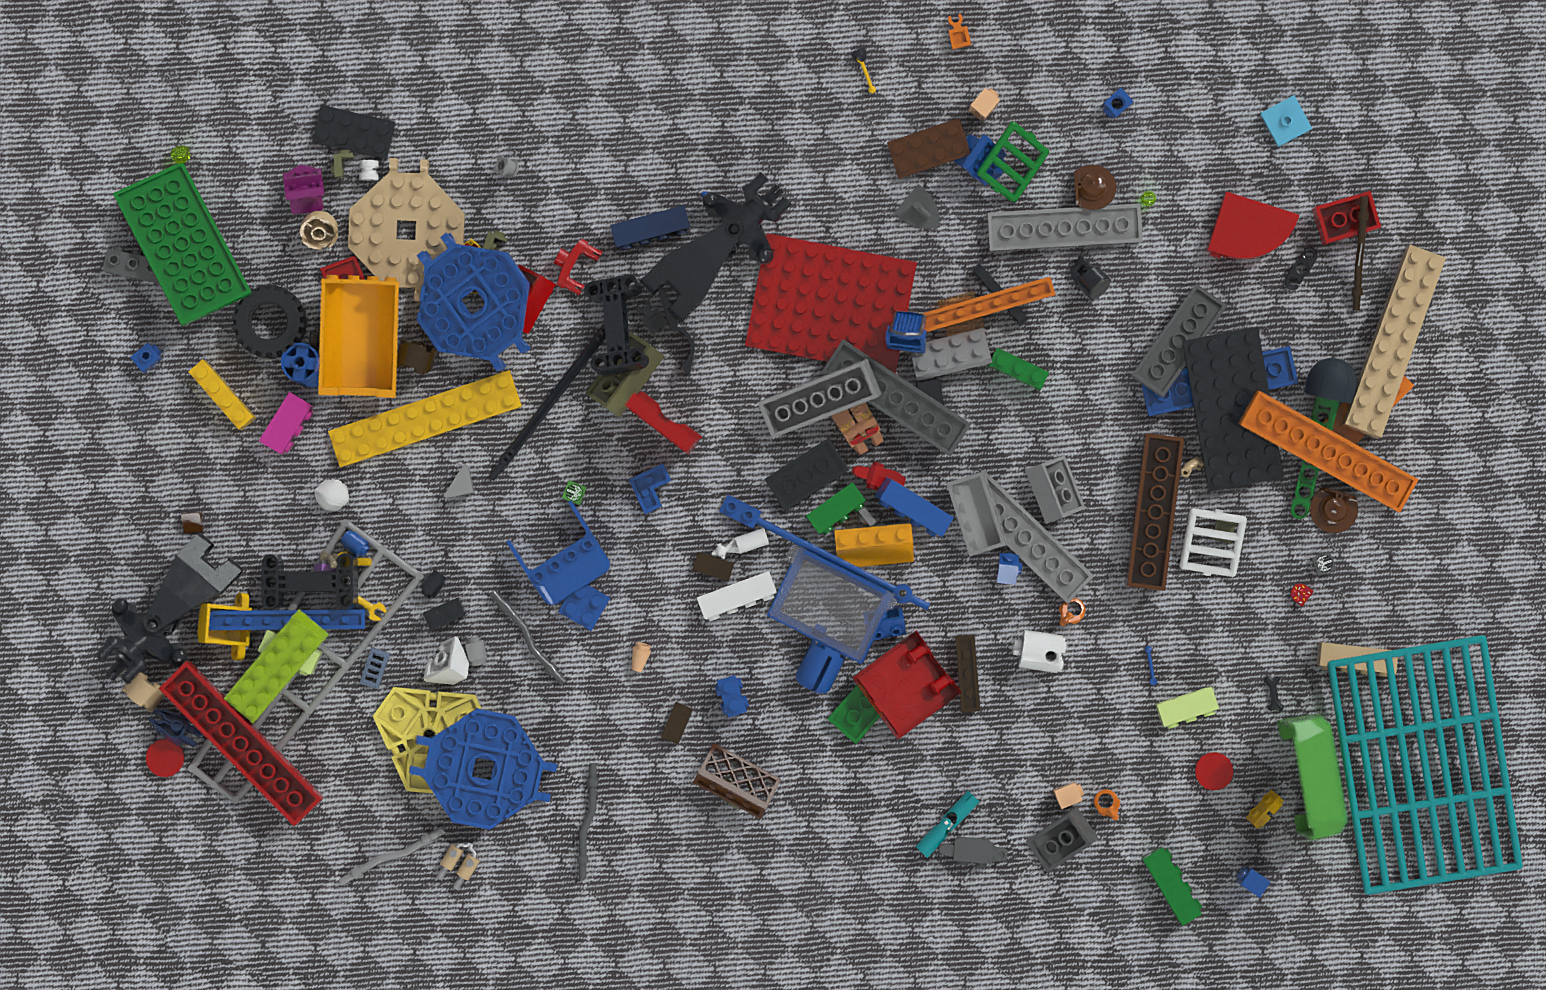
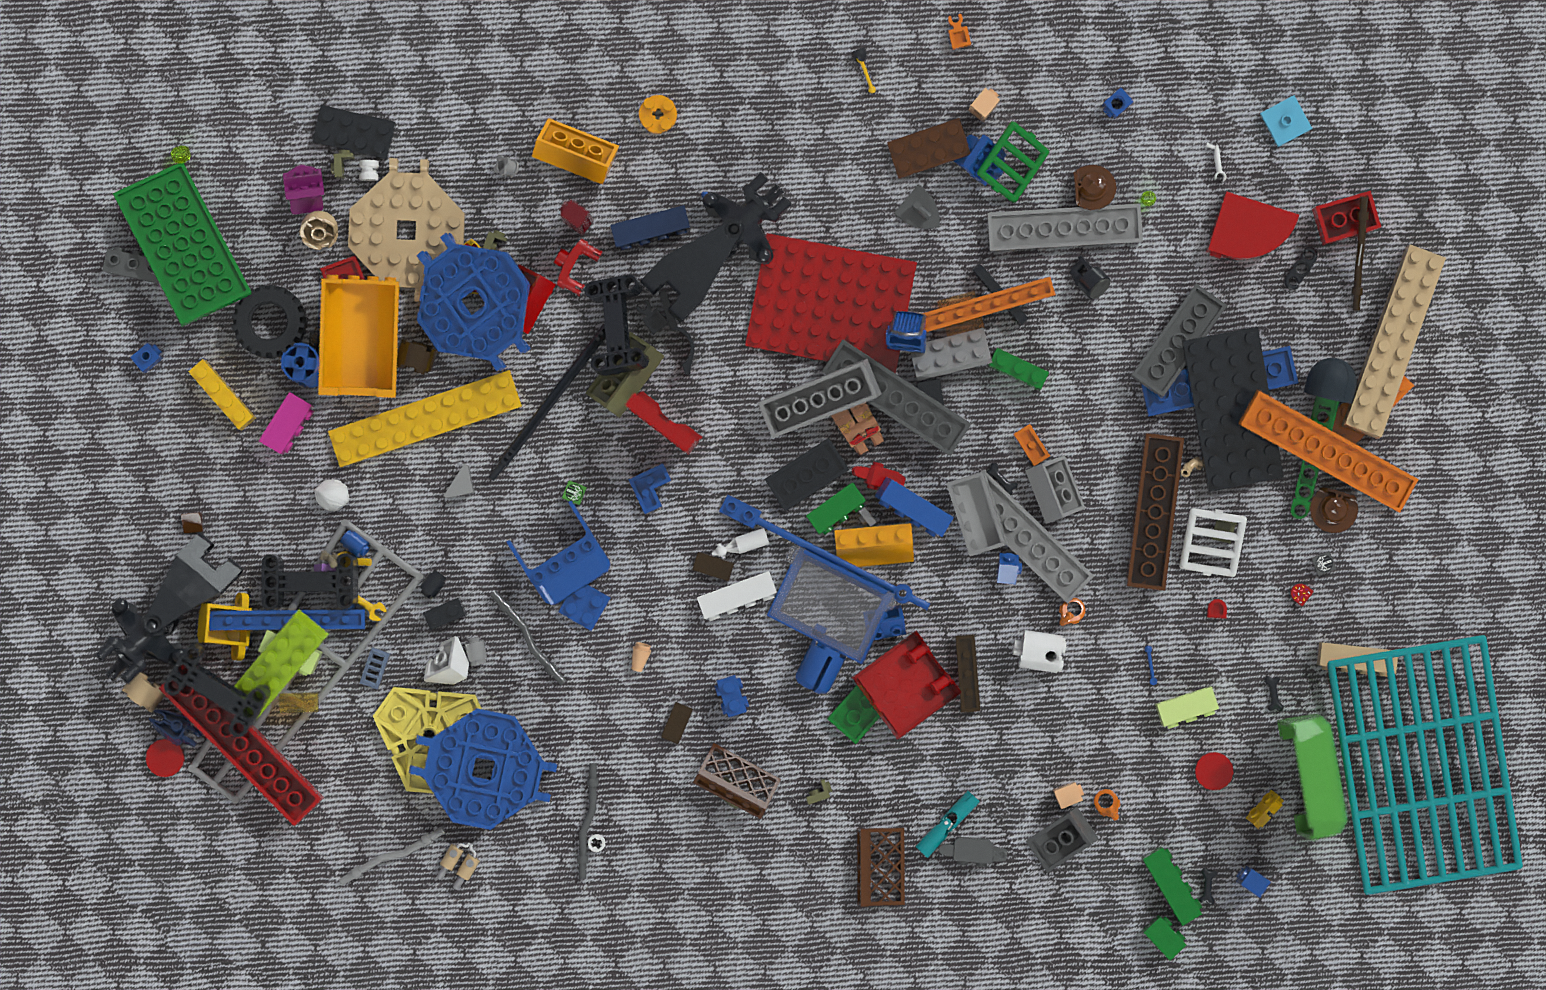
none -> black beam [164,643,271,737]
none -> clear yellow plate [279,692,319,713]
none -> light orange slope [532,118,619,185]
none -> dark red brick [559,199,594,236]
none -> white bush [588,834,606,852]
none -> light orange plate [639,95,677,134]
none -> olive bracket [806,778,833,805]
none -> reddish brown fence [857,828,905,907]
none -> black piece [986,463,1018,496]
none -> orange plate [1013,424,1050,466]
none -> green brick [1142,915,1187,961]
none -> black piece [1198,868,1218,905]
none -> white piece [1206,143,1227,183]
none -> red tile [1207,599,1227,619]

